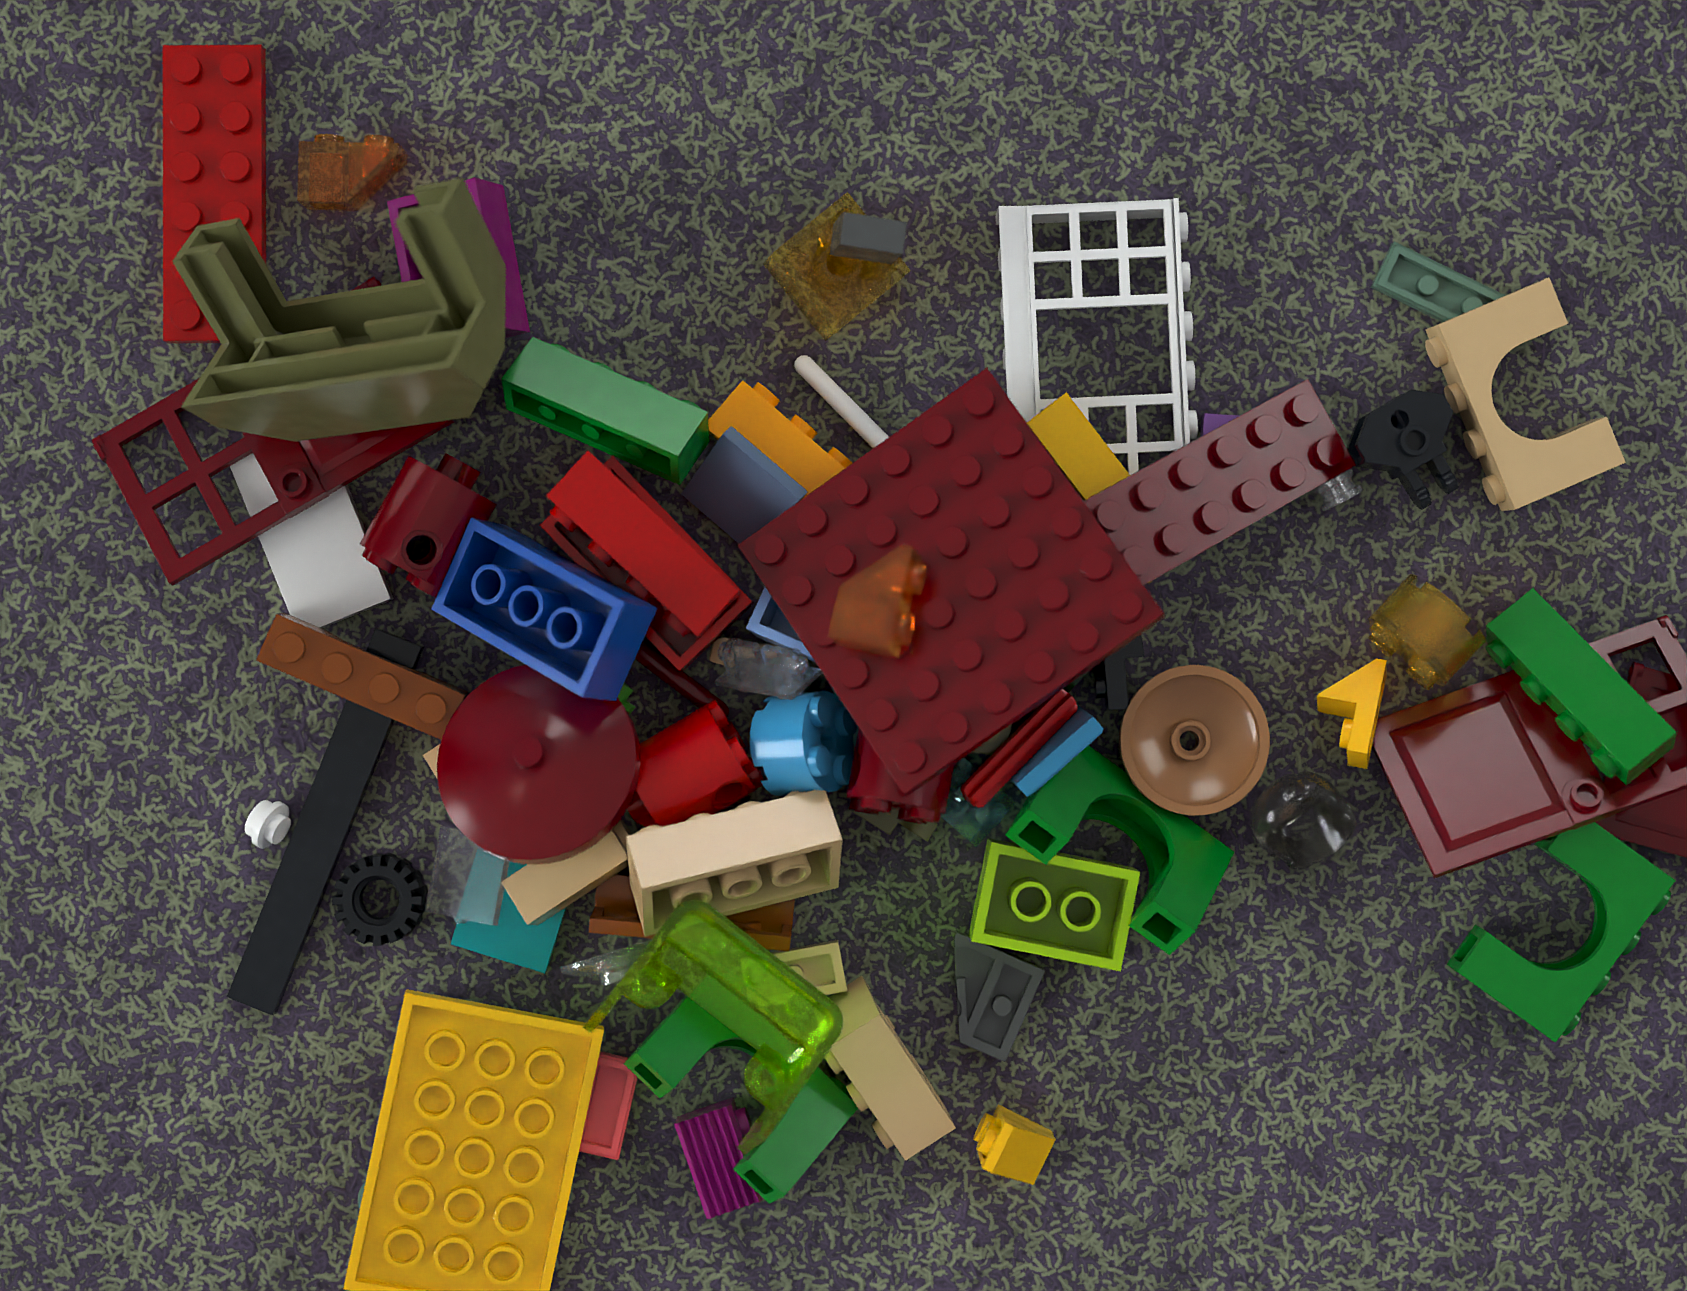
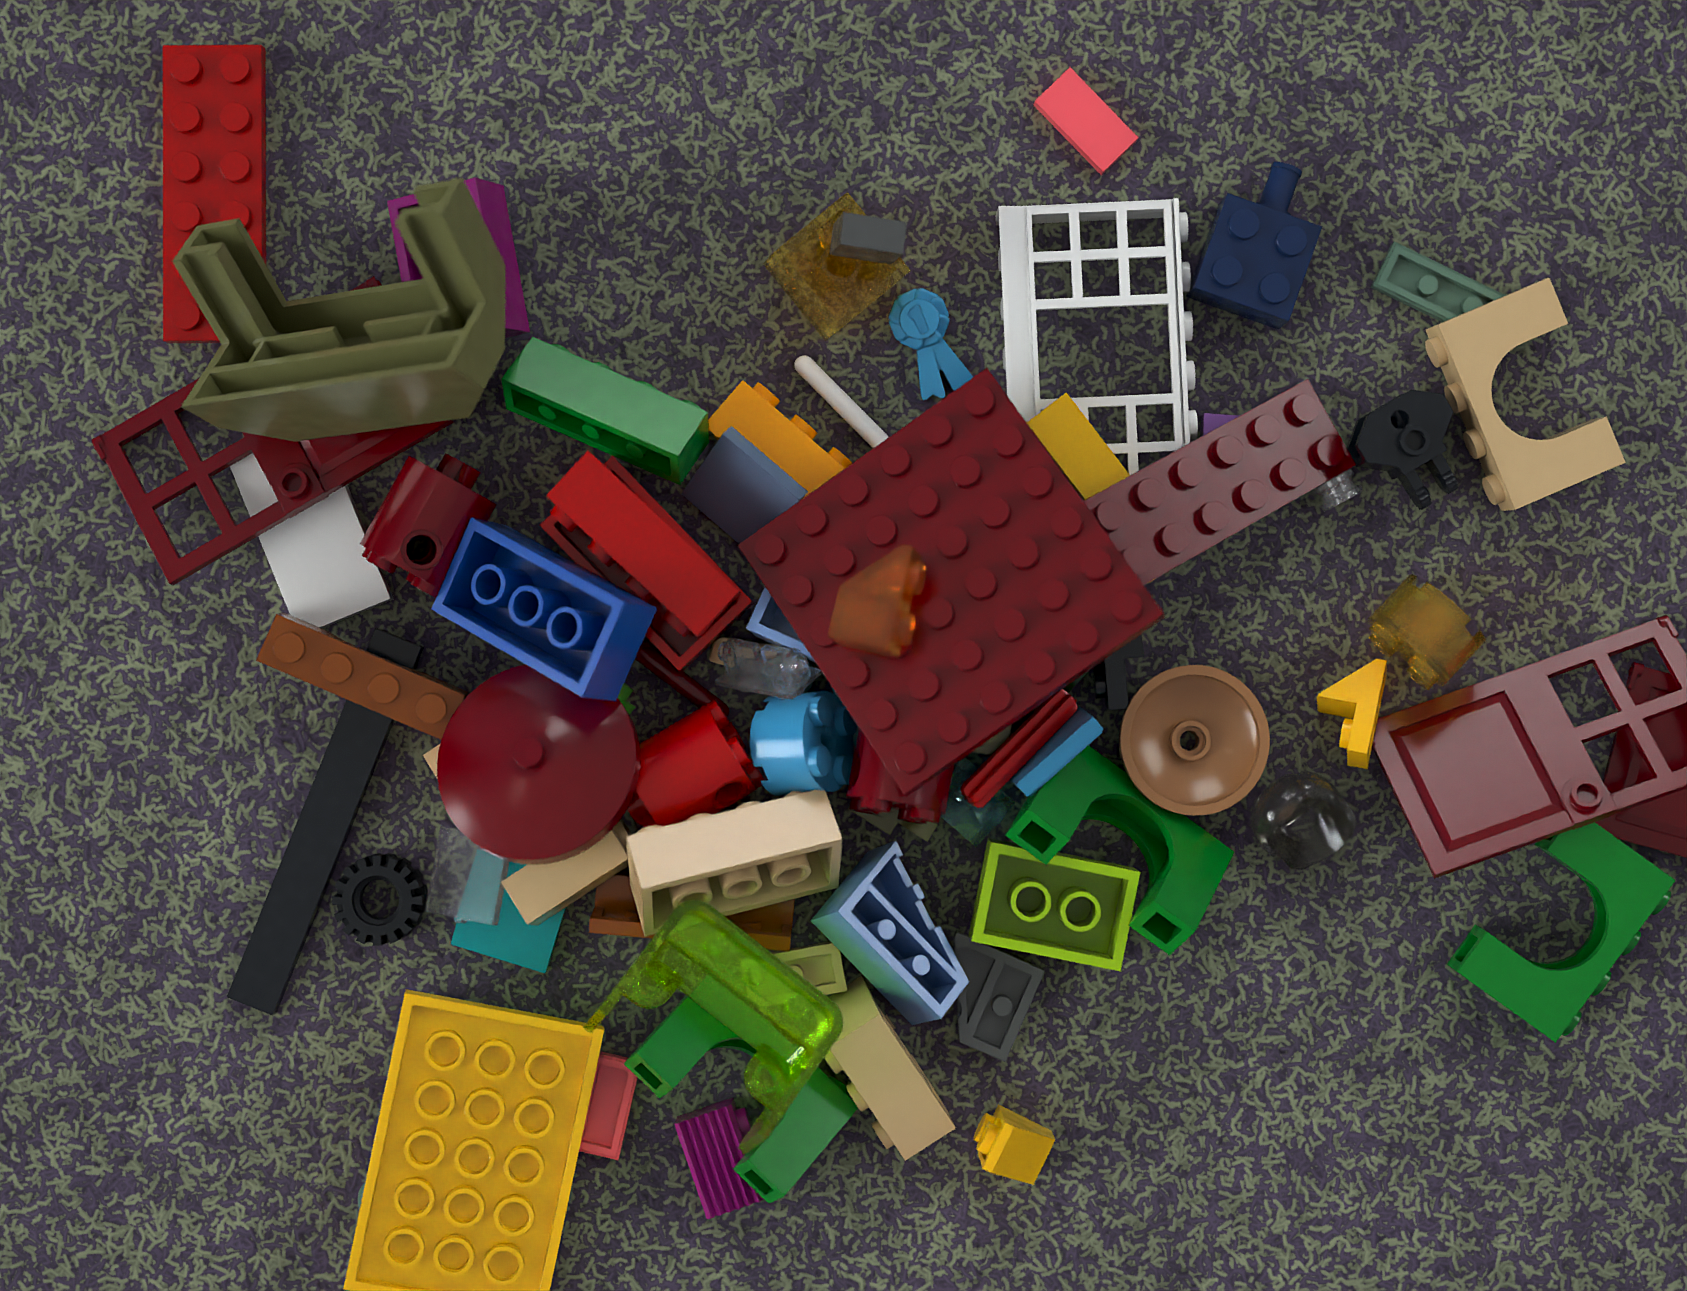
white plate [245,800,291,849] -> none
clear orange slope [297,134,408,211] -> none
clear dish [560,939,658,986] -> none
green brick [1485,588,1677,785] -> none
none -> wedge [811,841,969,1025]
none -> dark azure piece [888,287,973,400]
none -> coral tile [1033,67,1139,175]
none -> dark blue brick [1186,162,1322,329]

